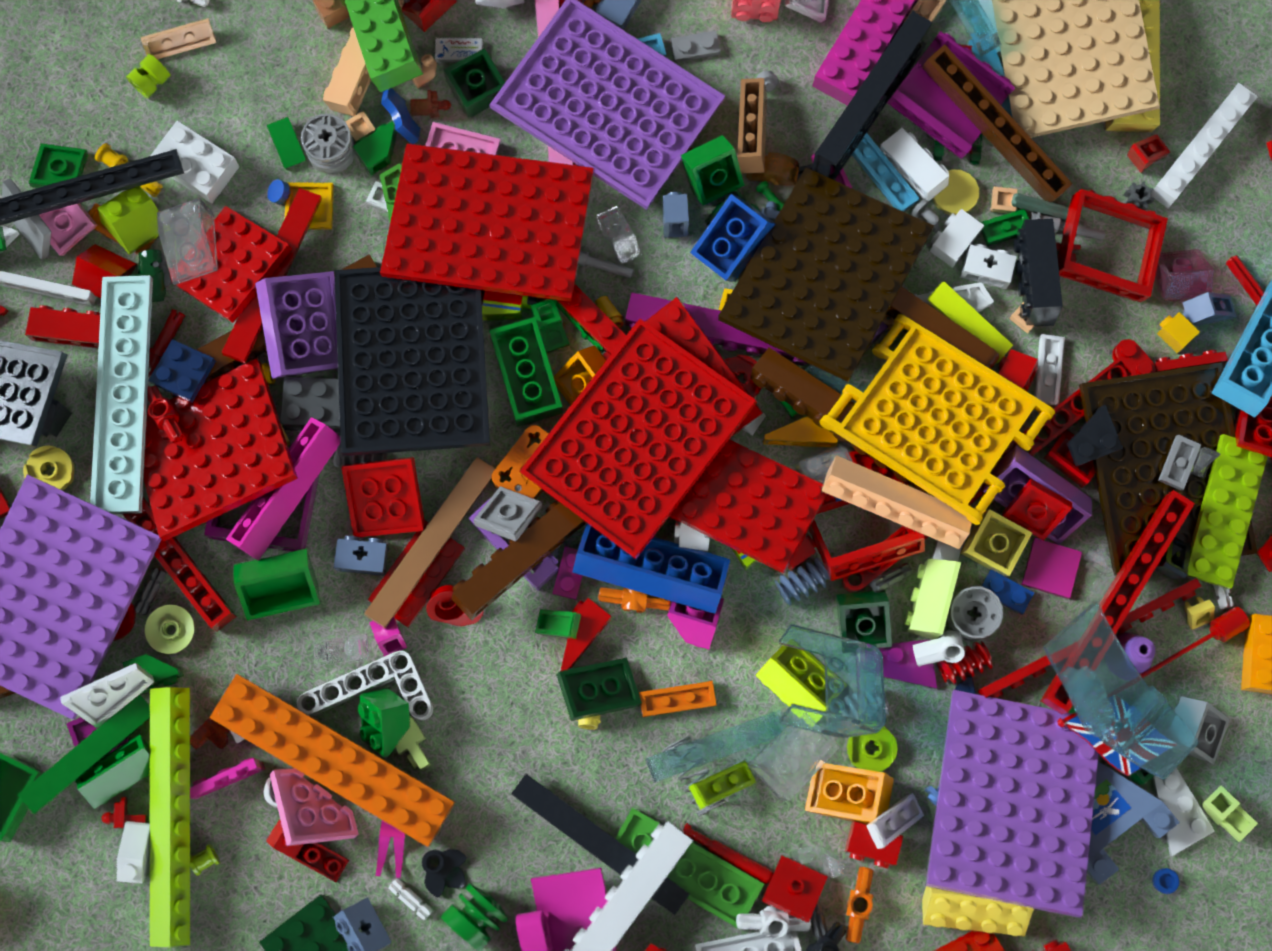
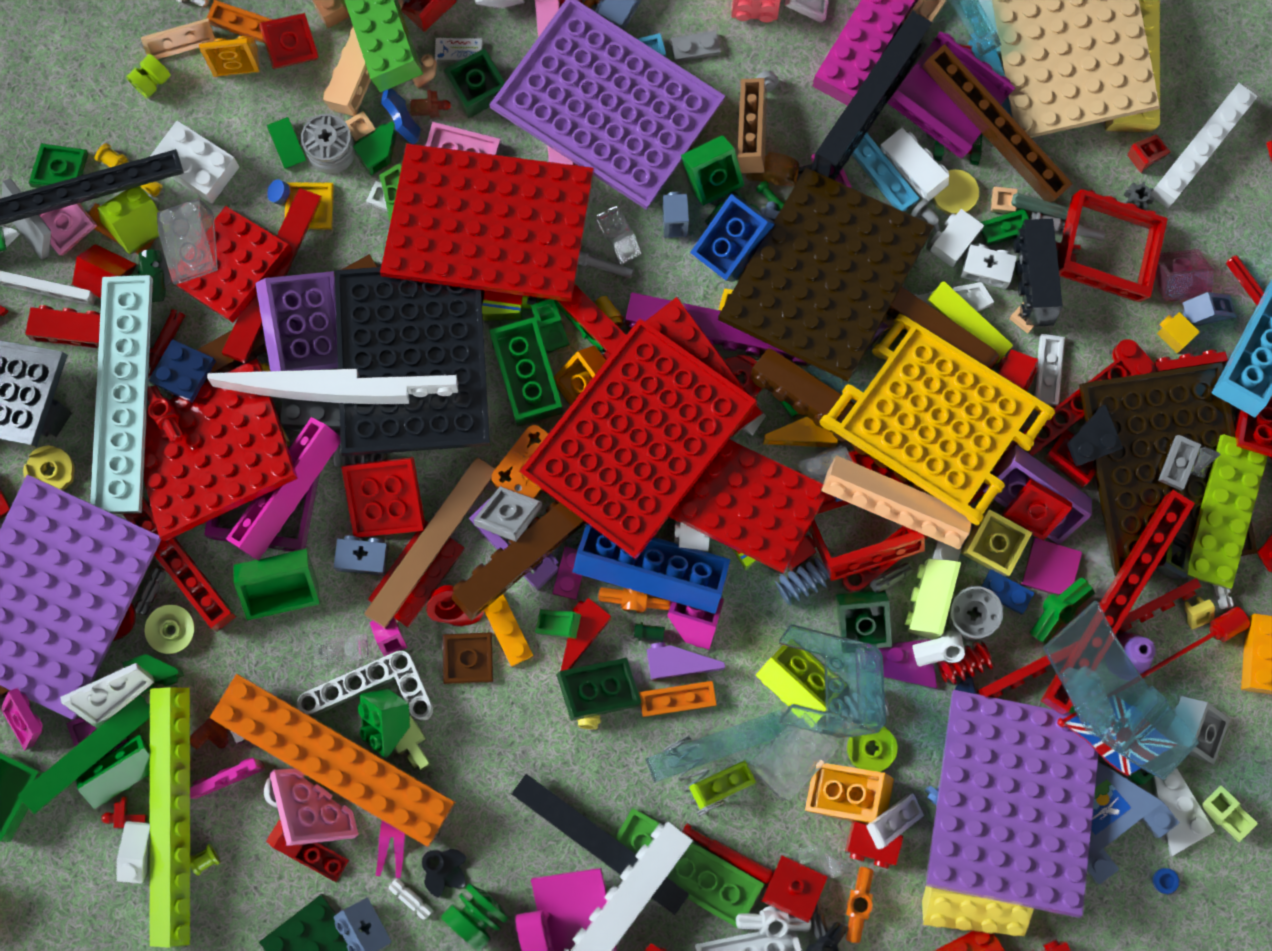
none -> dark pink plate [1,687,42,751]
none -> light orange slope [199,36,260,77]
none -> orange plate [206,0,273,43]
none -> white slope [207,369,458,404]
none -> red plate [259,13,319,70]
none -> reddish brown tile [442,632,494,684]
none -> light orange plate [484,594,533,667]
none -> dark green pin [633,622,665,642]
none -> medium lavender slope [646,642,725,681]
none -> green piece [1030,577,1095,645]

